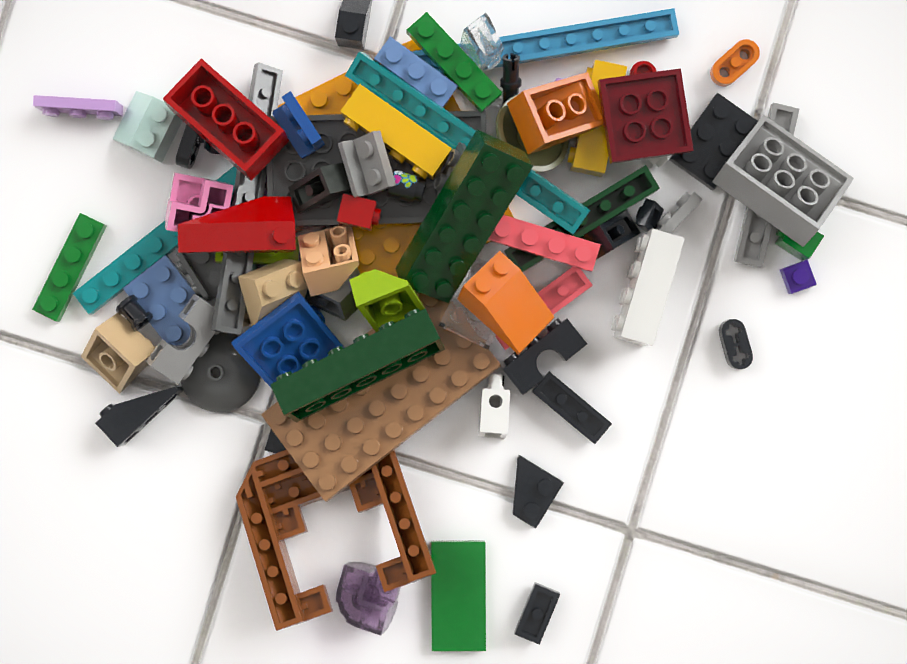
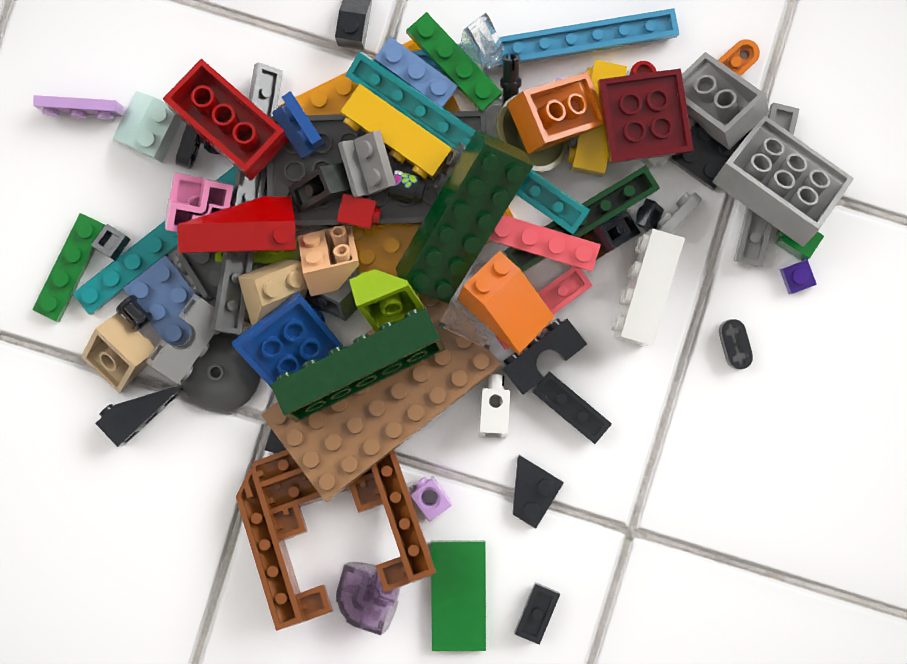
none -> plate [91,224,131,261]
none -> lavender brick [410,476,452,522]
none -> light grey slope [682,52,769,150]

